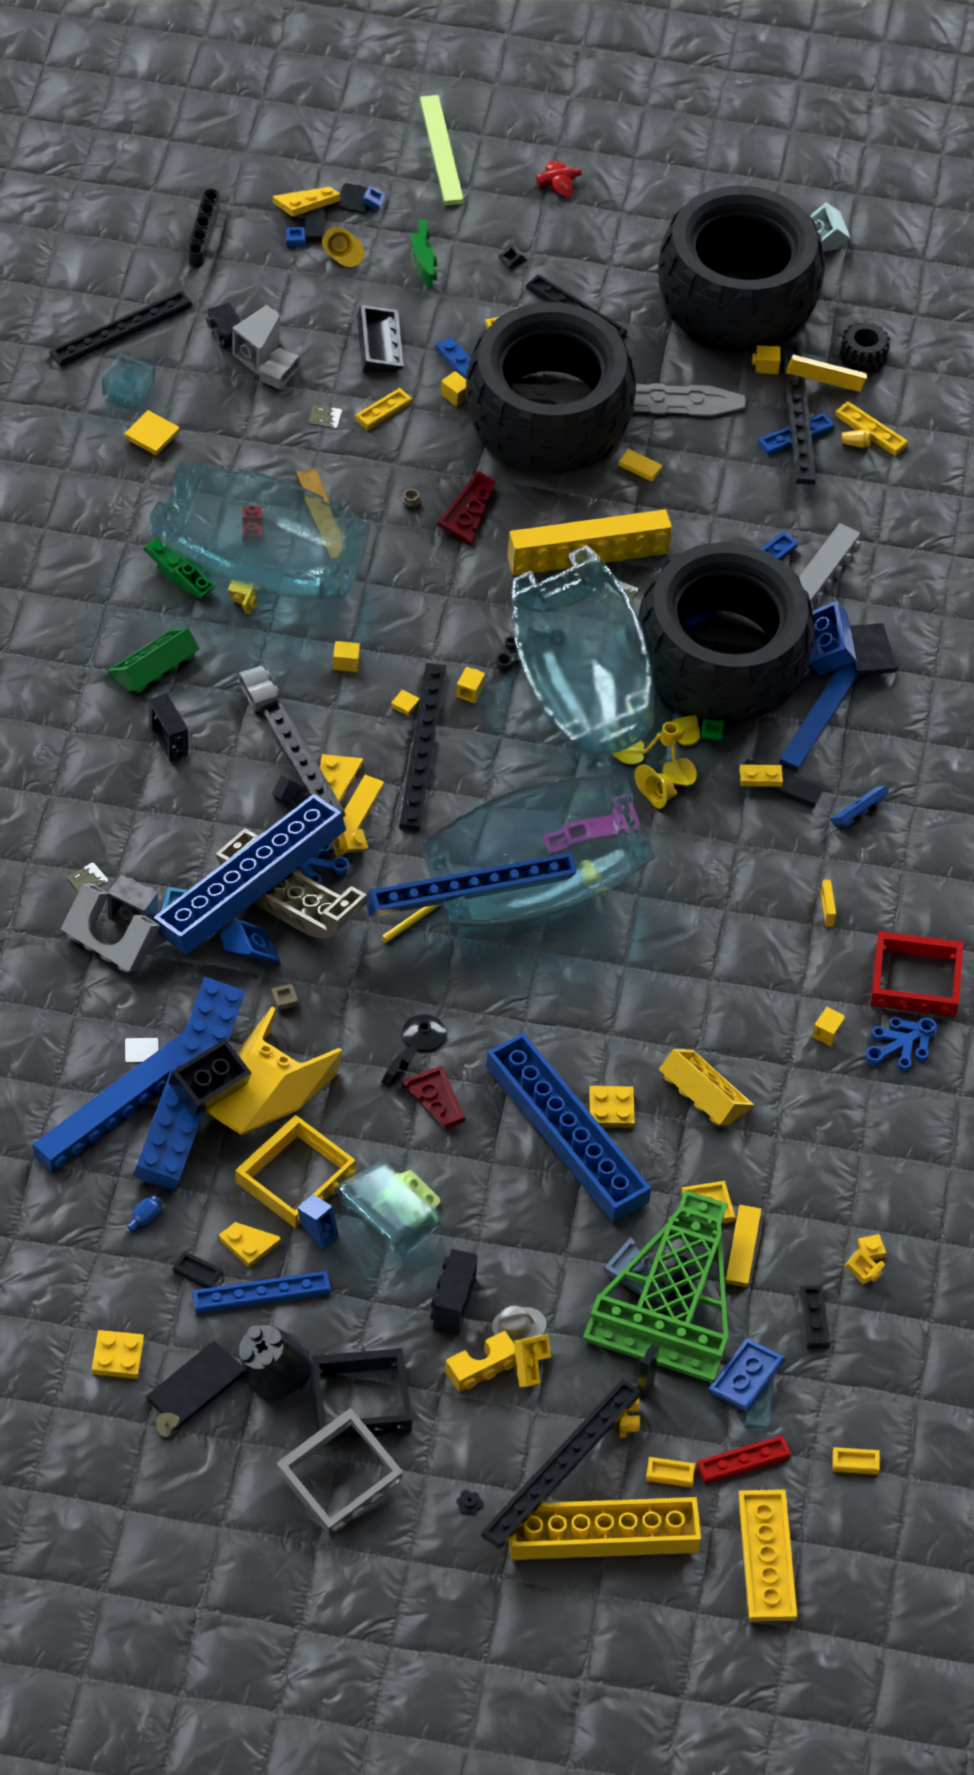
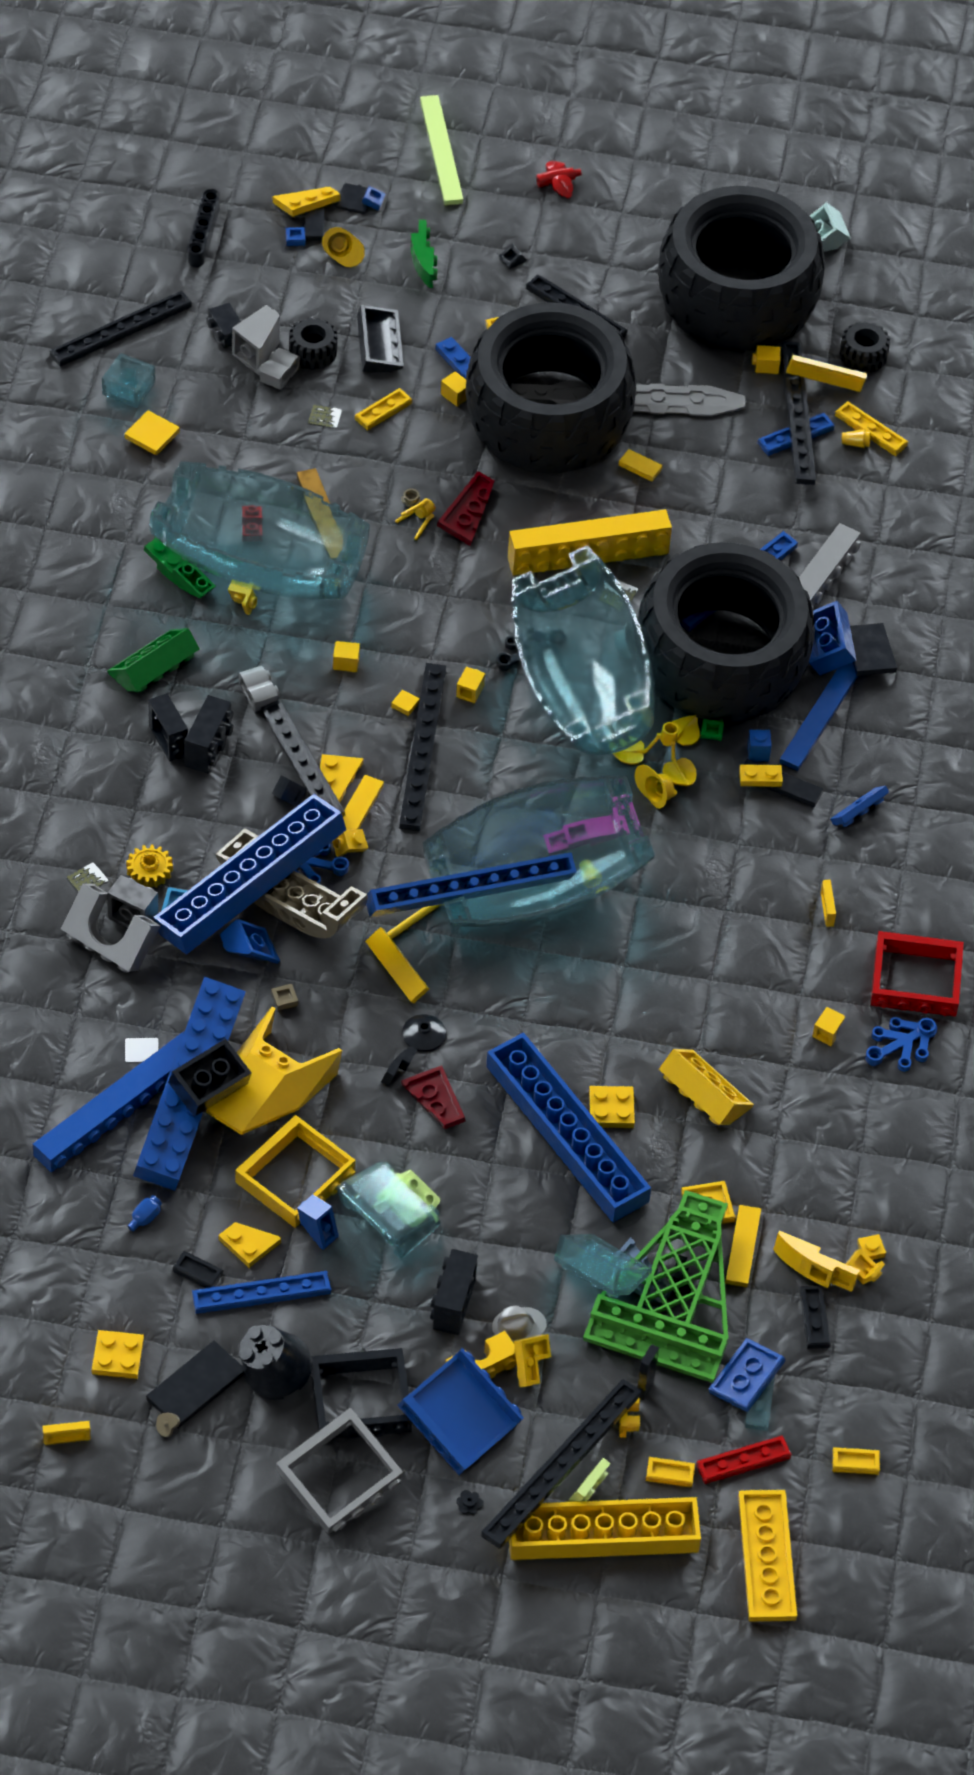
none -> yellow tile [43,1421,91,1445]
none -> yellow gear [126,844,173,887]
none -> black brick [184,695,234,774]
none -> black tyre [289,318,338,369]
none -> yellow tile [365,927,429,1003]
none -> yellow plant [395,498,435,540]
none -> blue panel [397,1348,524,1475]
none -> clear light blue slope [554,1234,652,1298]
none -> yellowish green plate [567,1458,611,1502]
none -> blue brick [747,730,772,762]
none -> yellow slope [773,1231,860,1292]

